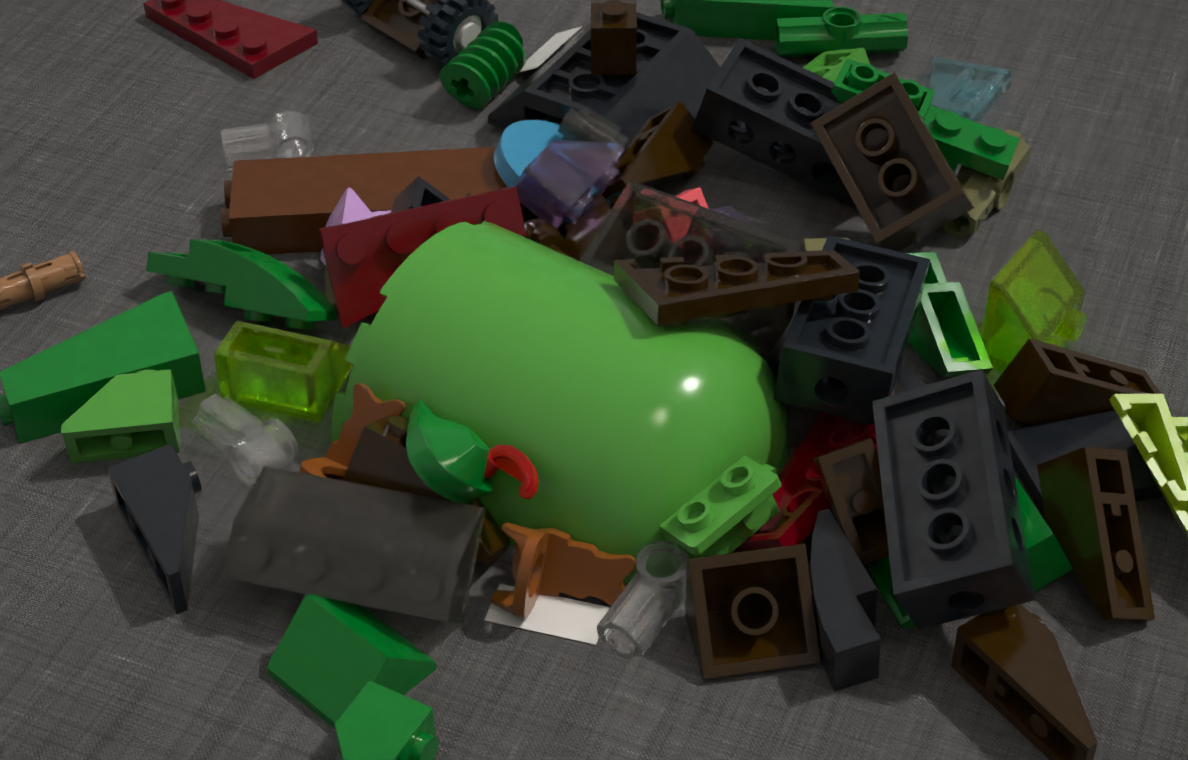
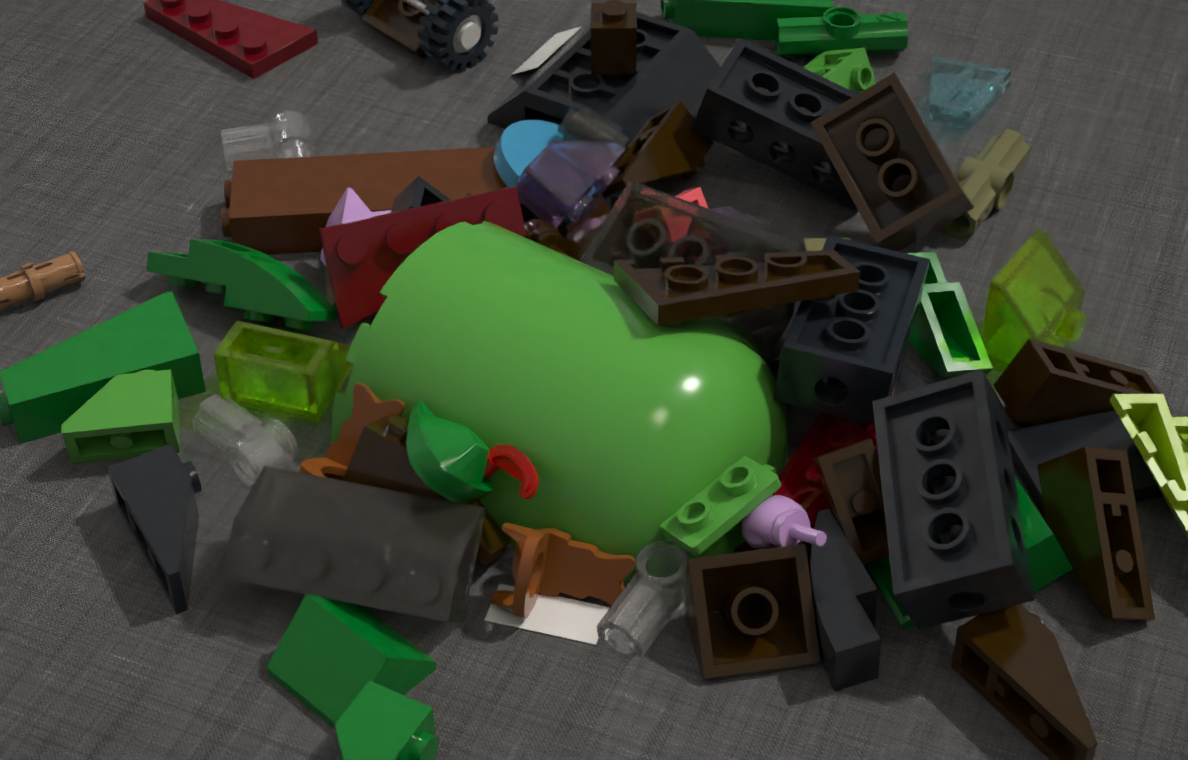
green piece [439,21,526,109] -> none
green slope [831,58,1020,180] -> none
none -> lavender piece [741,495,827,550]

